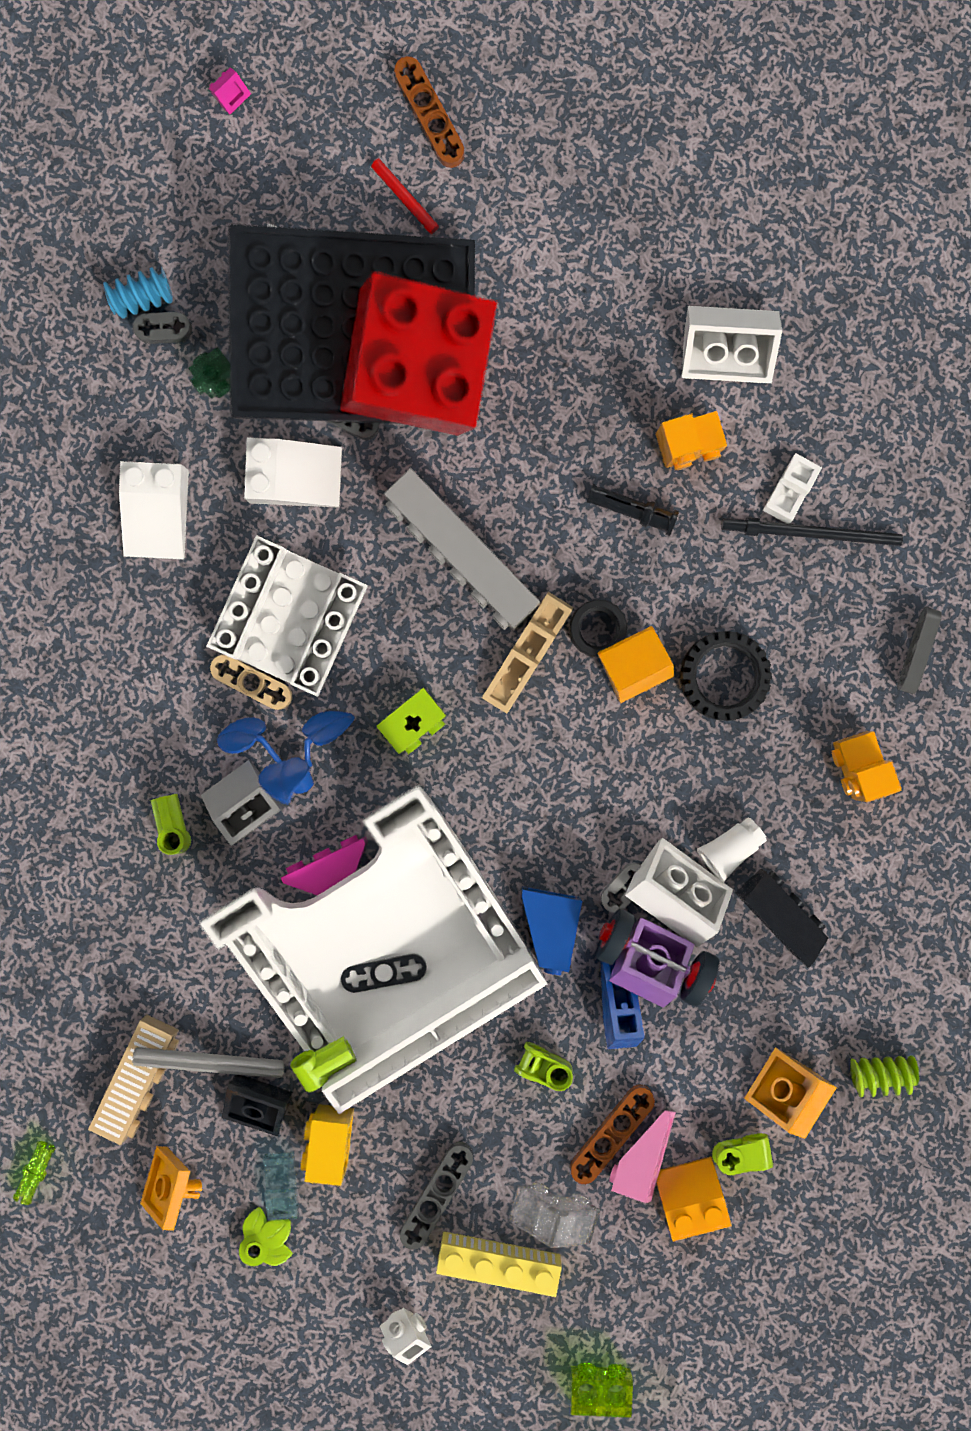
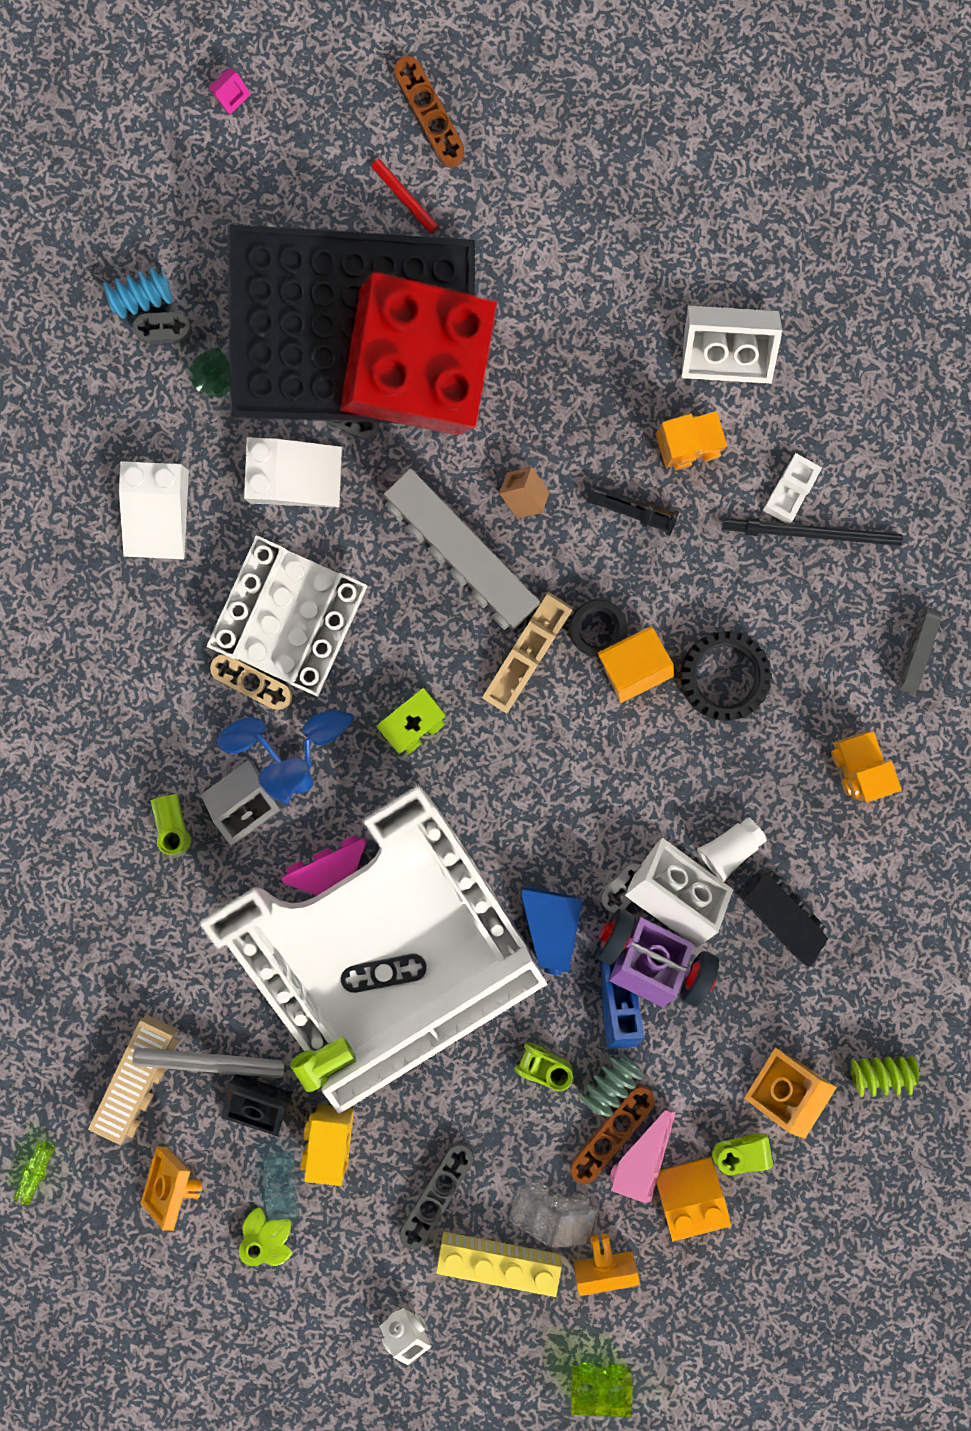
none -> medium nougat panel [499,466,549,518]
none -> light orange tile [574,1233,640,1296]
none -> sand green piece [578,1049,644,1117]

